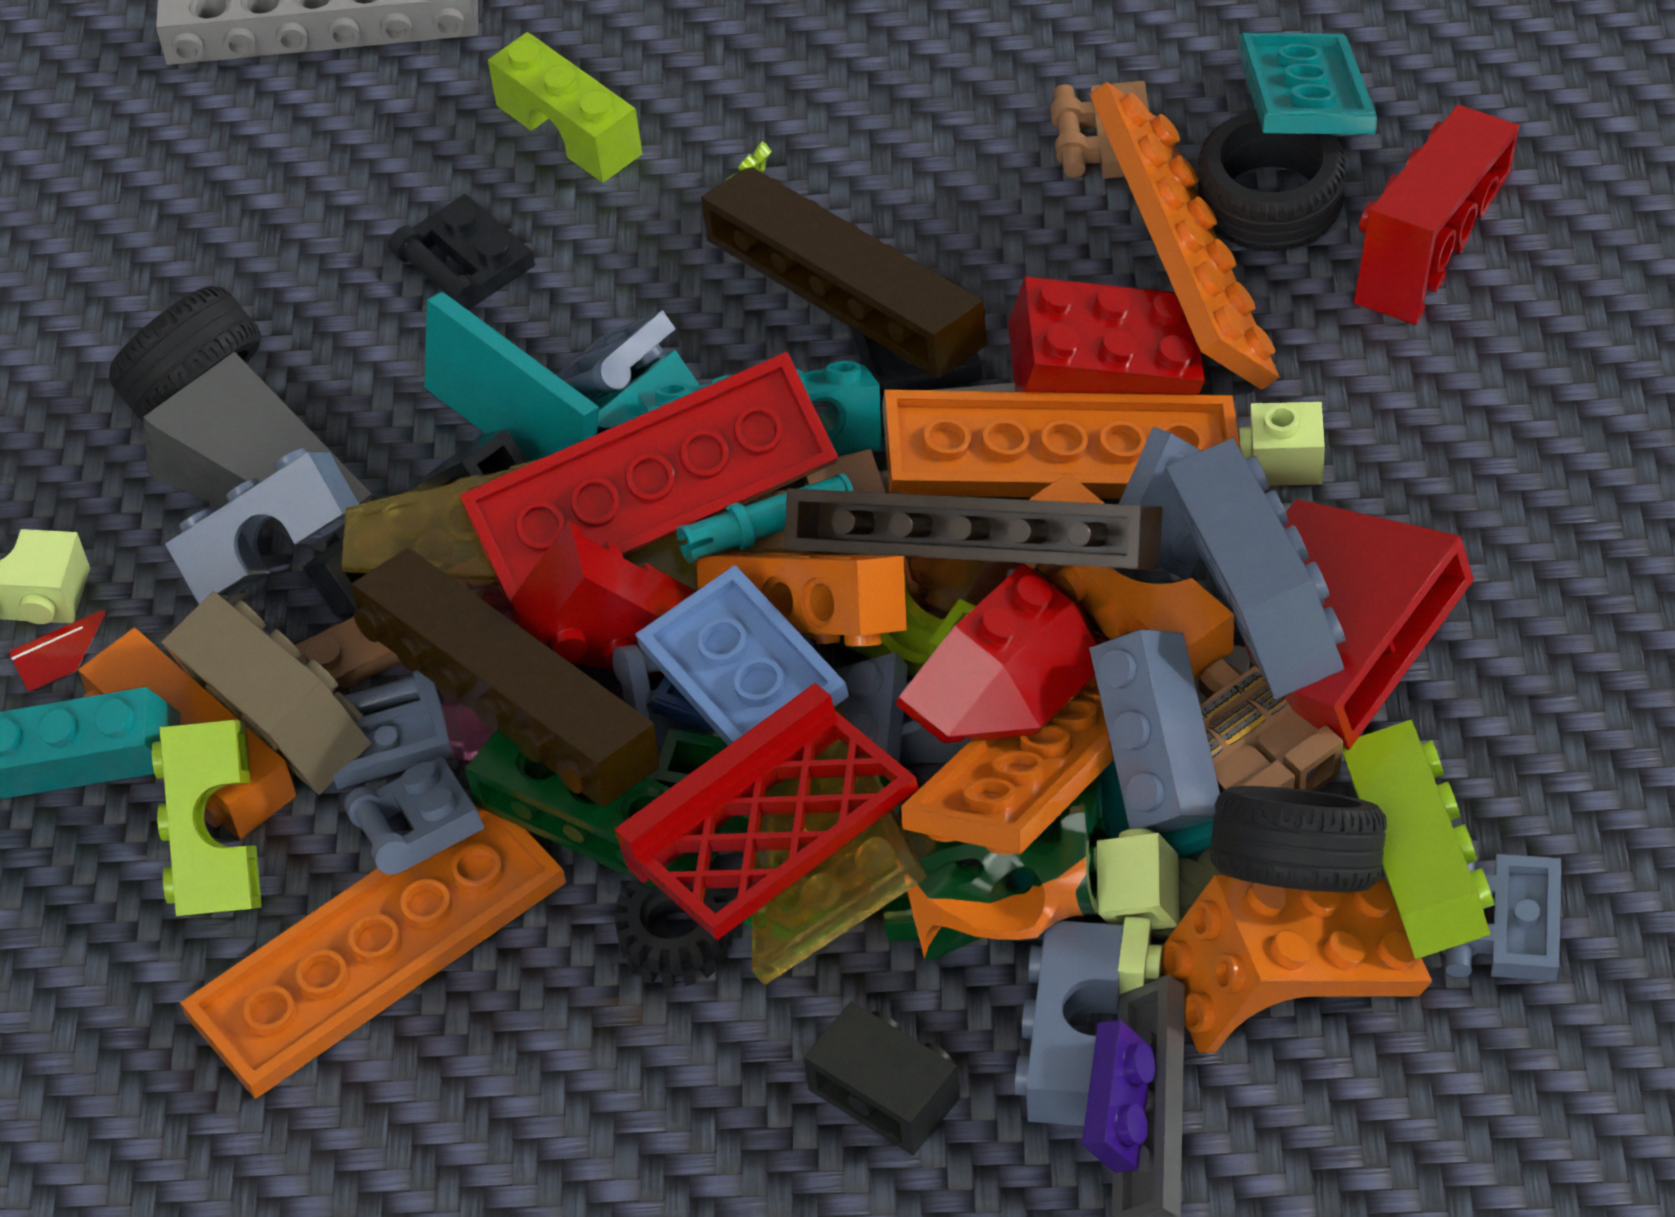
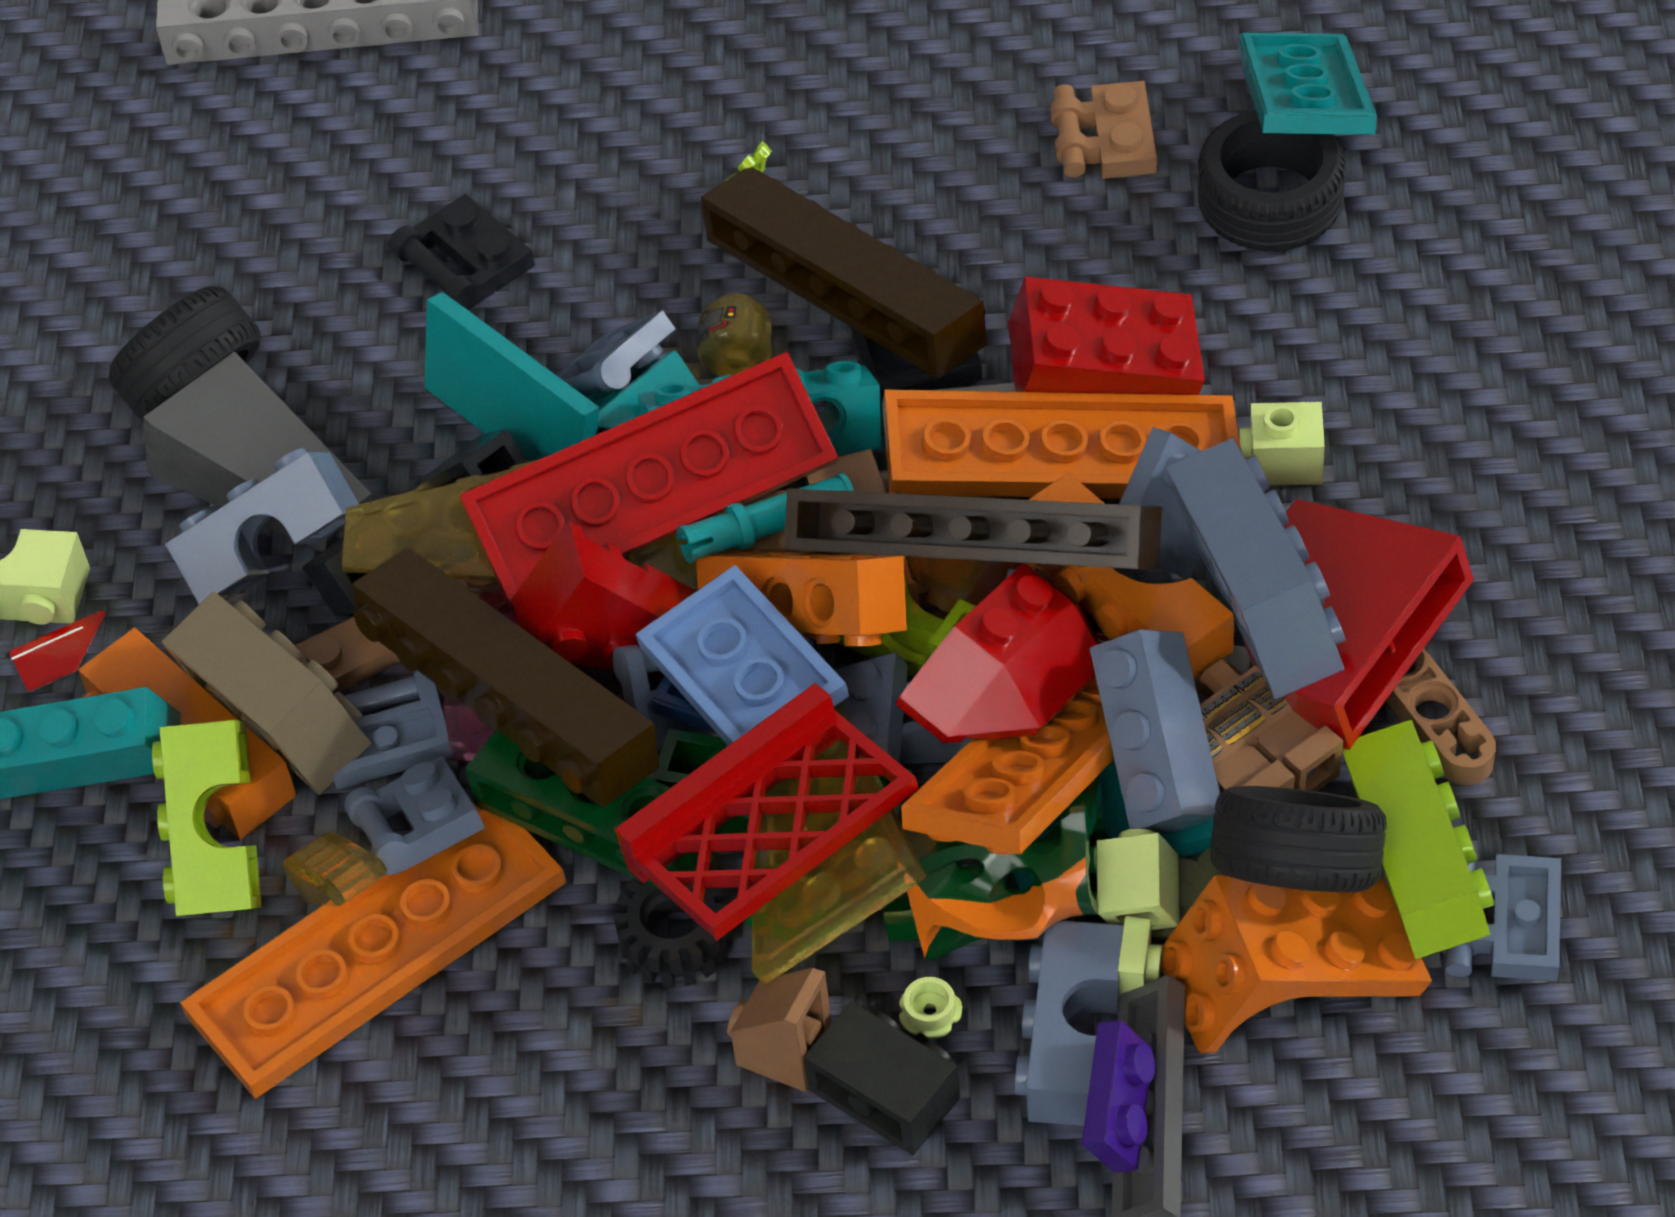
lime arch [488,32,642,183] -> none
orange plate [1089,81,1280,390] -> none
red wedge [1354,105,1520,325] -> none
none -> clear yellow slope [282,832,388,907]
none -> clear yellow head [697,293,772,376]
none -> medium nougat slope [727,968,832,1092]
none -> yellowish green plate [899,977,963,1039]
none -> medium nougat beam [1386,648,1496,785]

